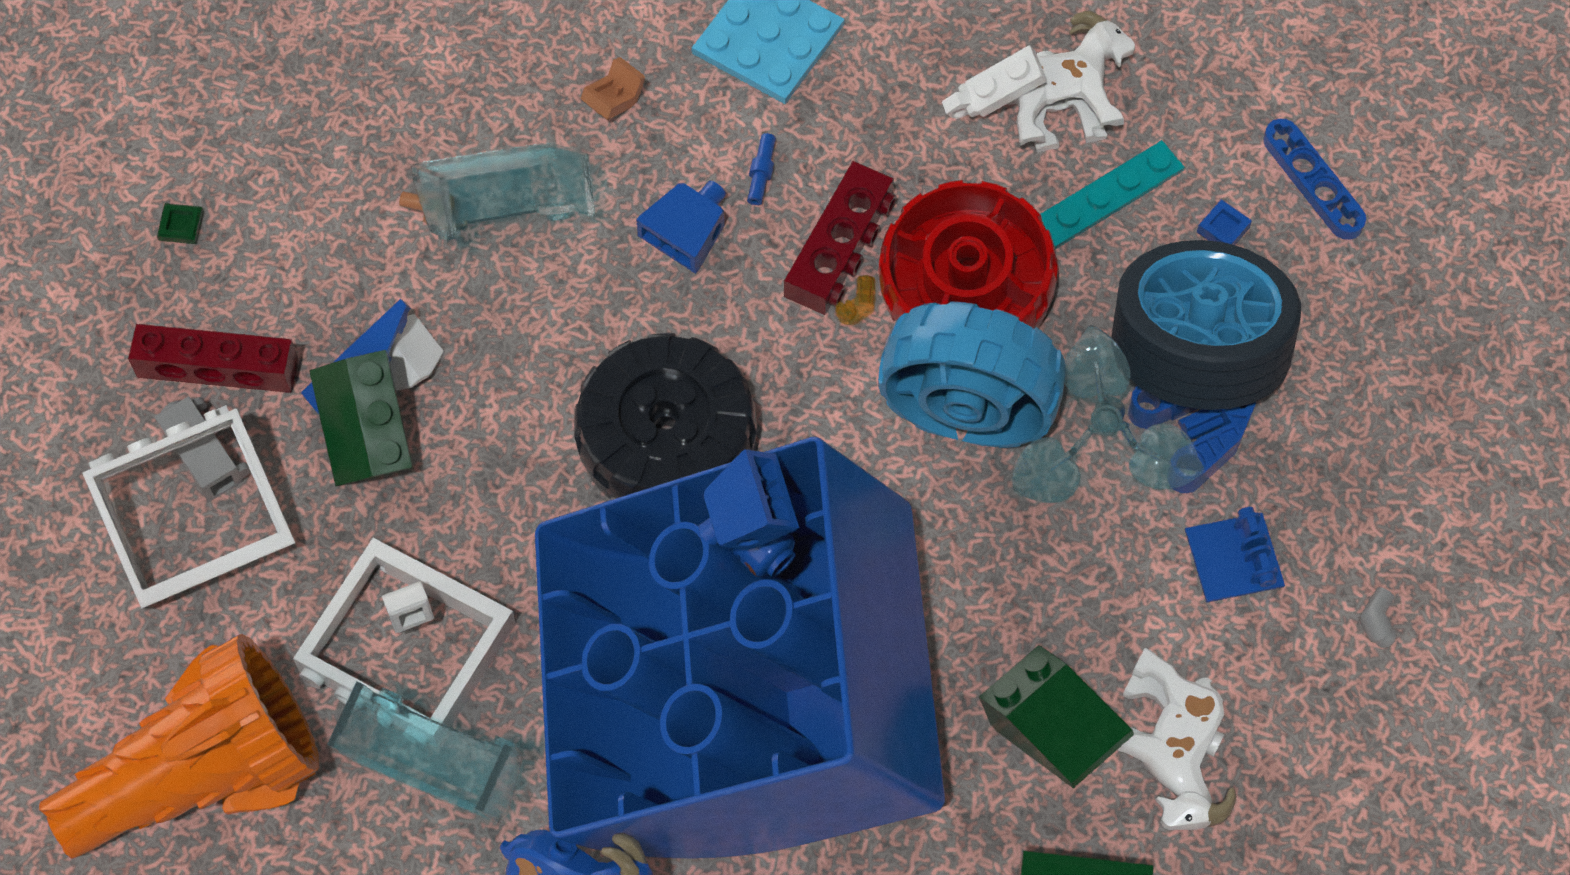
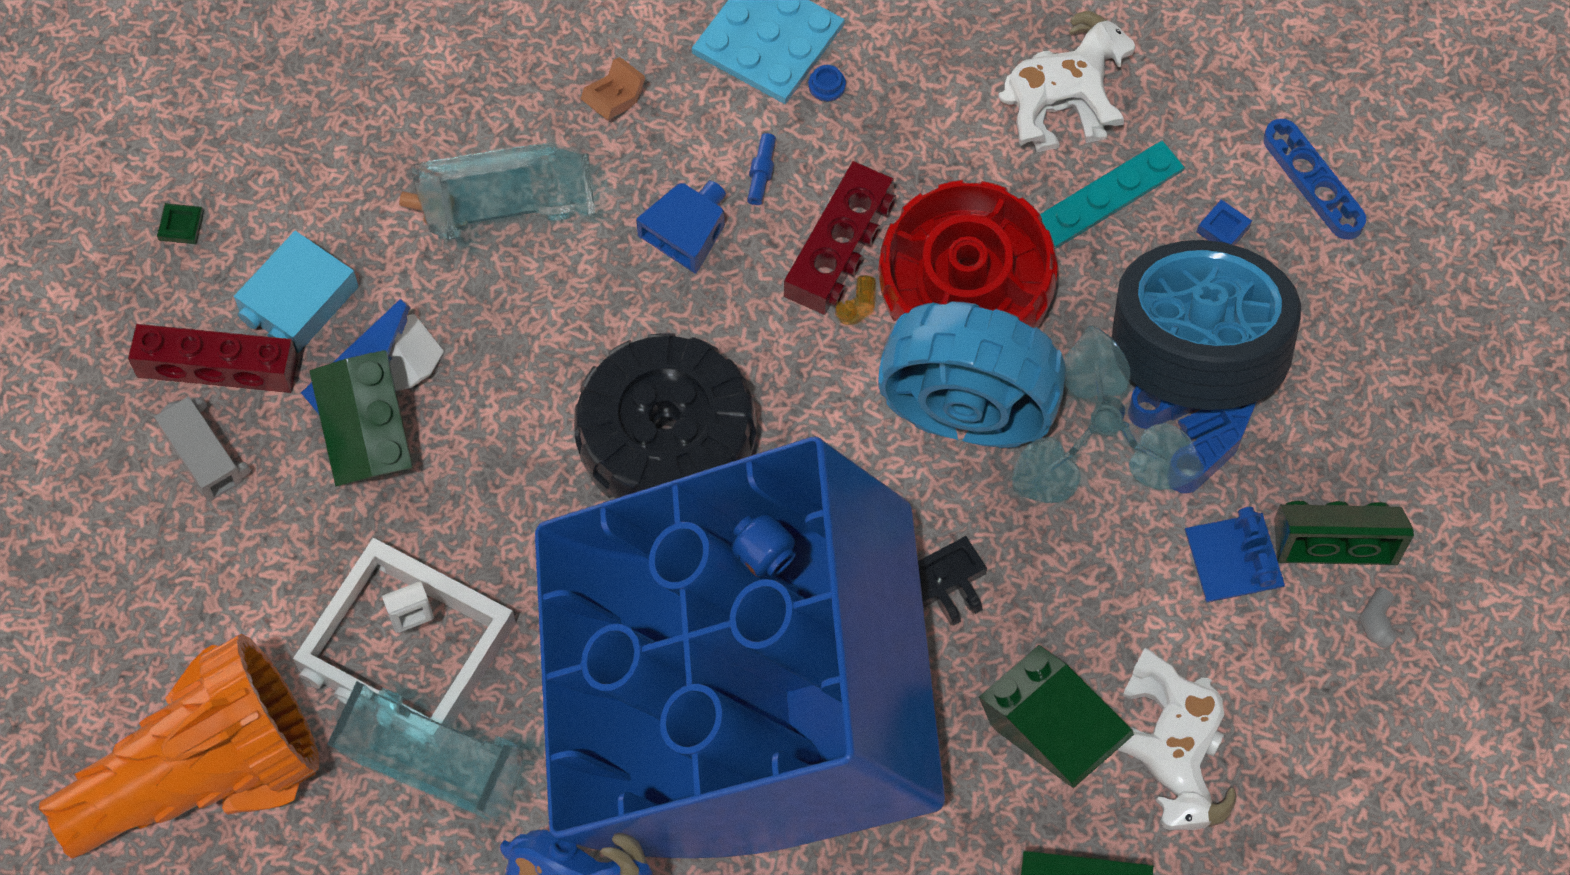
white window [82,405,295,609] -> none
blue torso [699,449,799,550] -> none
white hinge [942,45,1047,119] -> none
none -> medium azure brick [234,230,359,353]
none -> blue plate [808,65,846,101]
none -> black hinge [918,536,987,626]
none -> dark green slope [1274,501,1414,565]

